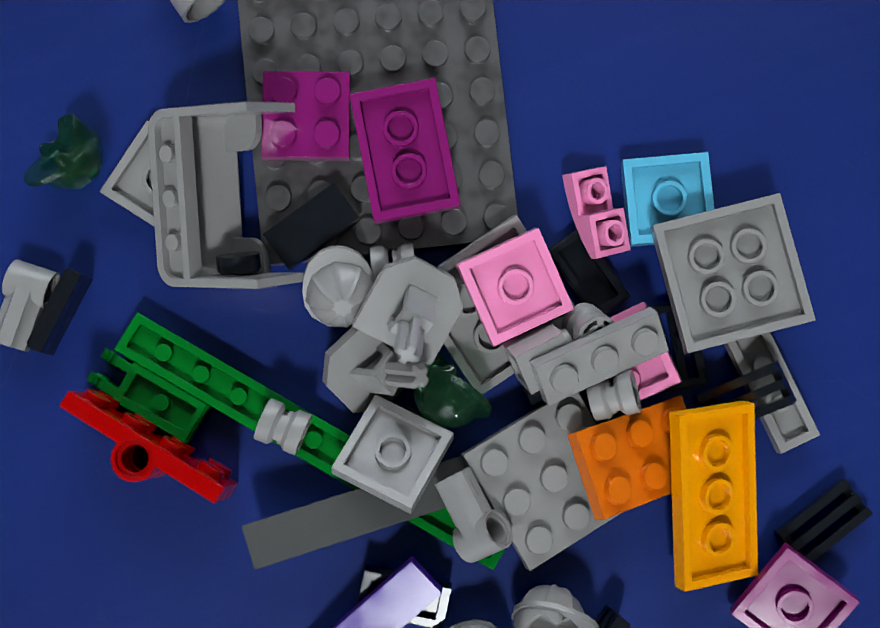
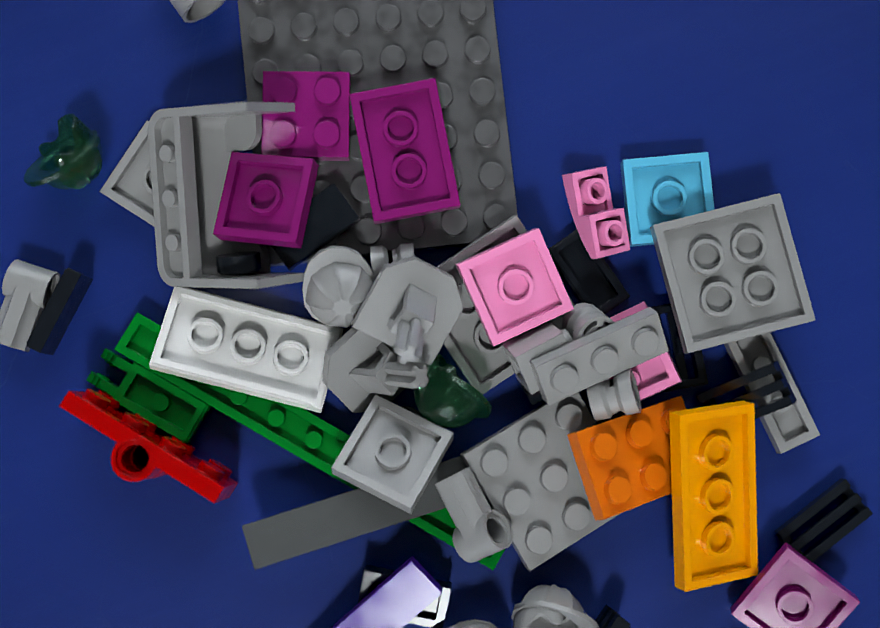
light grey wheel [254,398,313,456] -> none
none -> white tile [149,287,344,413]
none -> magenta plate [213,152,319,248]

